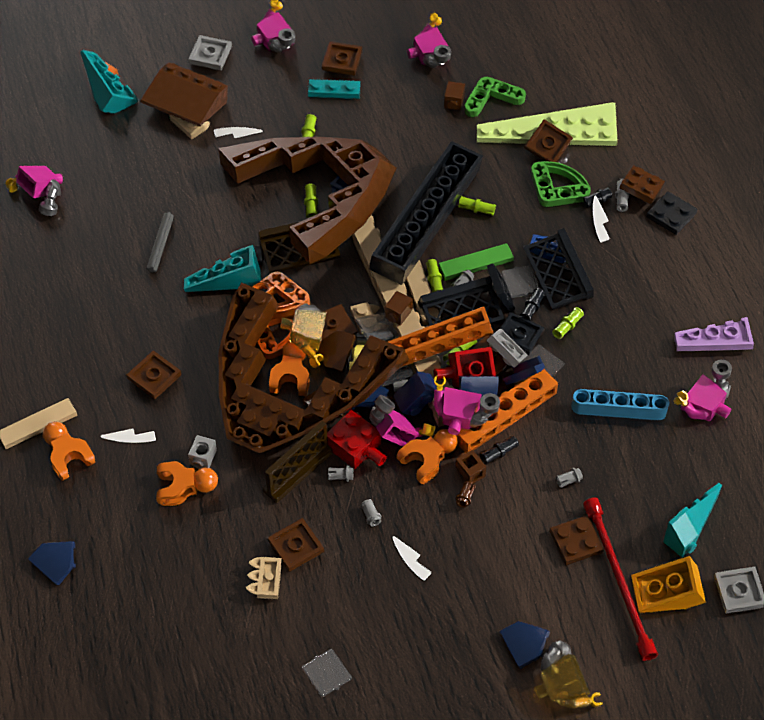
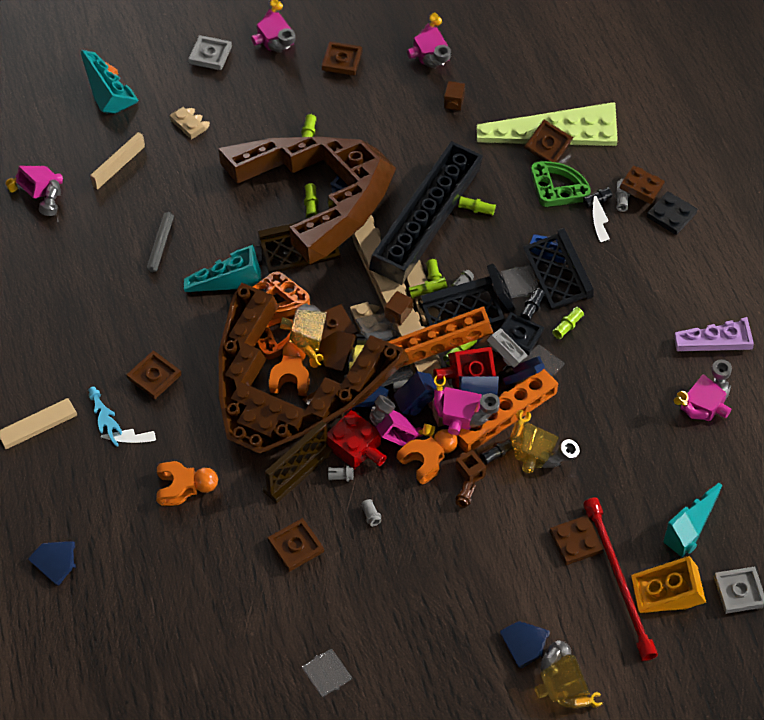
orange piece [43,421,95,481] -> none
reddish brown slope [140,62,228,127] -> none
light grey brick [188,435,217,469] -> none
white sticker [214,127,263,138] -> none
tan plate [246,557,282,599] -> none
teal plate [308,79,360,99] -> none
white sticker [393,536,431,580] -> none
bright green tile [439,243,514,281] -> none
bright green beam [465,77,526,117] -> none
light grey pin [556,468,583,488] -> none
dark azure beam [571,389,669,420] -> none
none -> medium azure piece [88,387,122,447]
none -> tan tile [90,132,145,190]
none -> lime pin [409,277,448,299]
none -> clear yellow torso [510,410,579,473]

